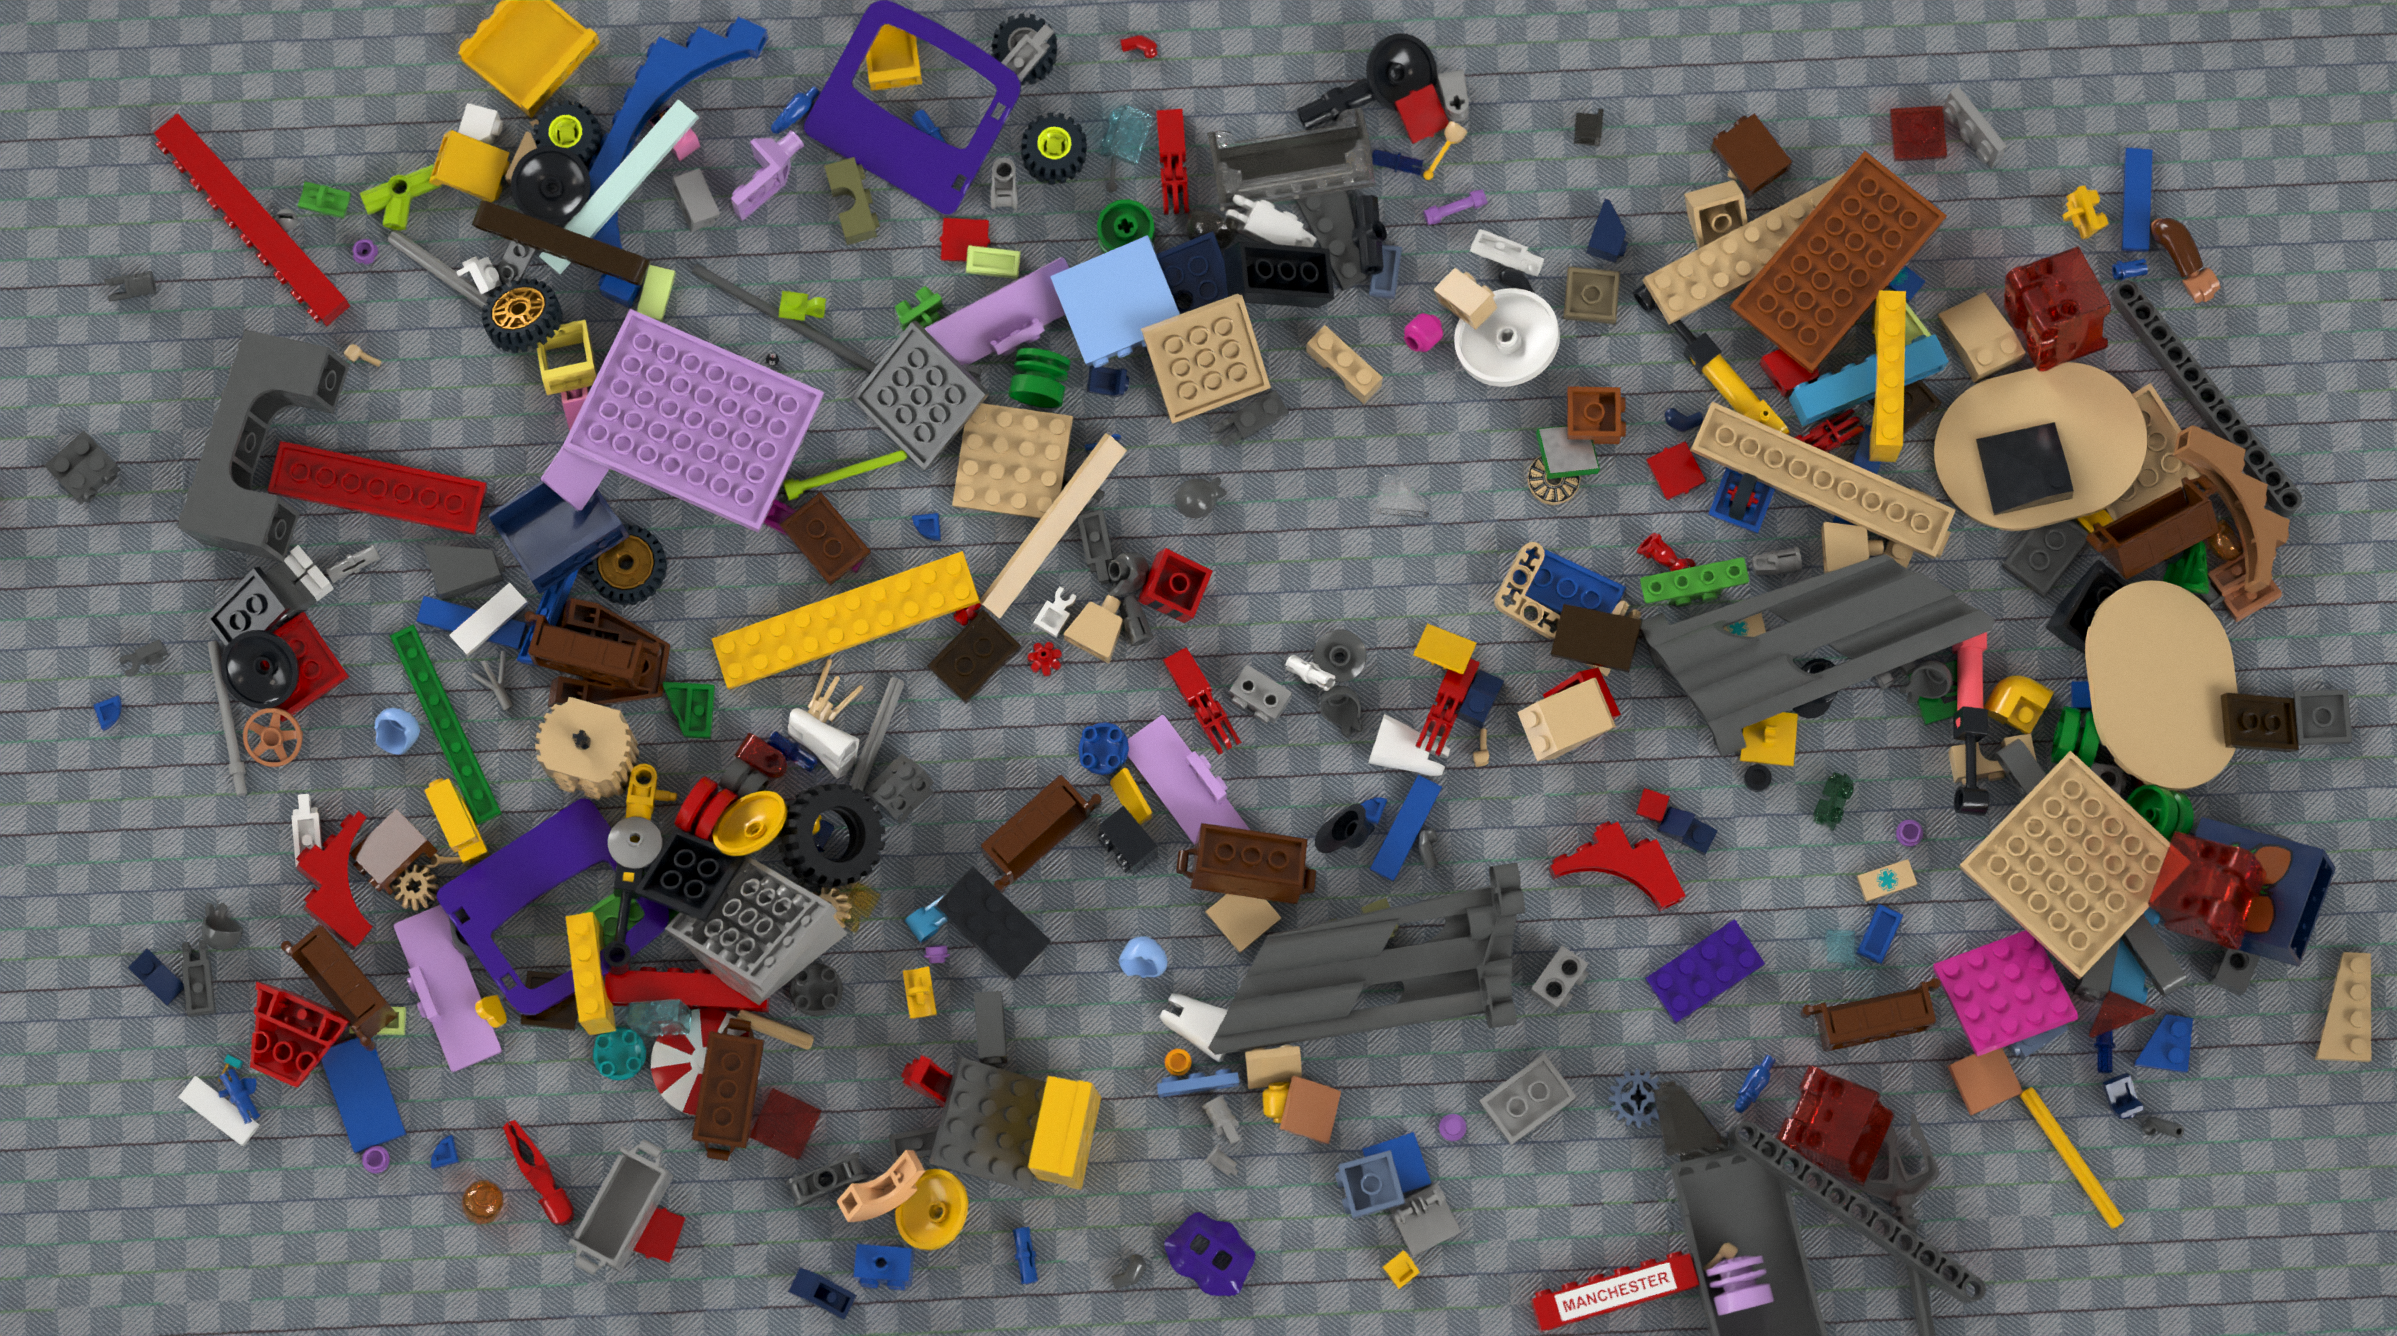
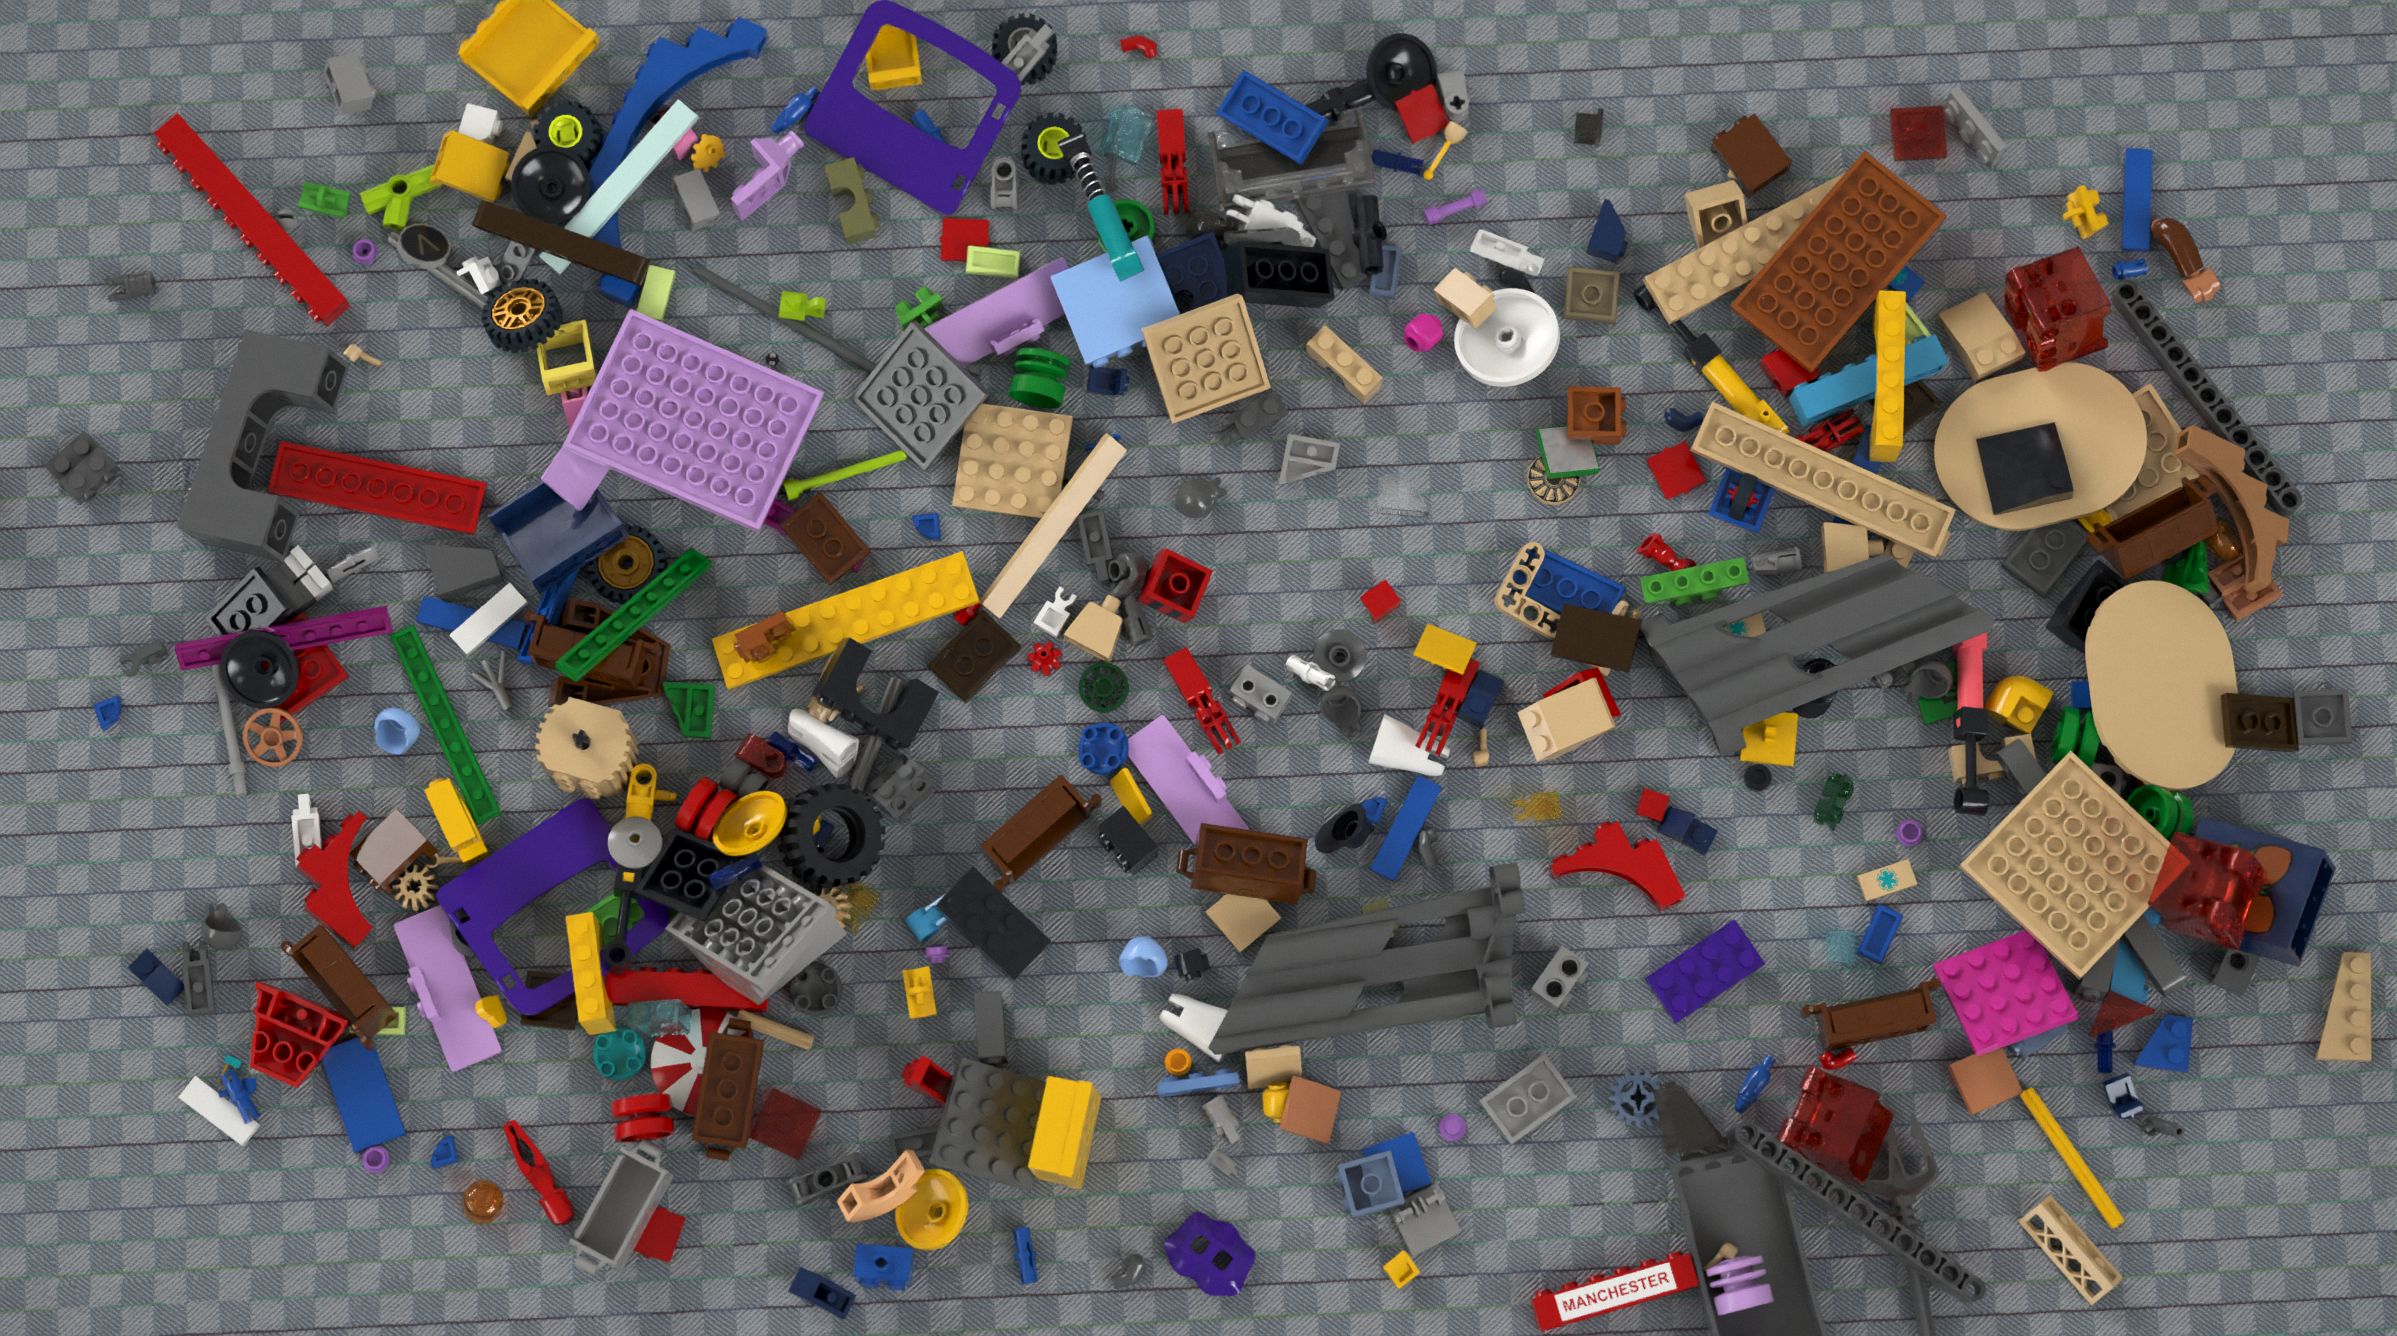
none -> magenta tile [175,606,393,671]
none -> light grey brick [324,52,376,115]
none -> black tile [397,224,451,269]
none -> green tile [555,548,712,682]
none -> red wheel [611,1094,675,1143]
none -> yellow piece [690,134,726,172]
none -> clear blue axle [708,852,763,890]
none -> dark orange plate [734,610,796,663]
none -> black arch [812,637,939,750]
none -> teal piece [1057,131,1144,282]
none -> dark green wheel [1079,663,1129,713]
none -> black plate [1174,948,1211,981]
none -> blue tile [1216,69,1329,165]
none -> dark grey hinge [1224,227,1301,246]
none -> light grey wing [1279,433,1340,485]
none -> red panel [1360,579,1401,624]
none -> clear yellow plate [1513,791,1562,823]
none -> red arm [1819,1047,1858,1070]
none -> tan fence [2018,1194,2123,1305]

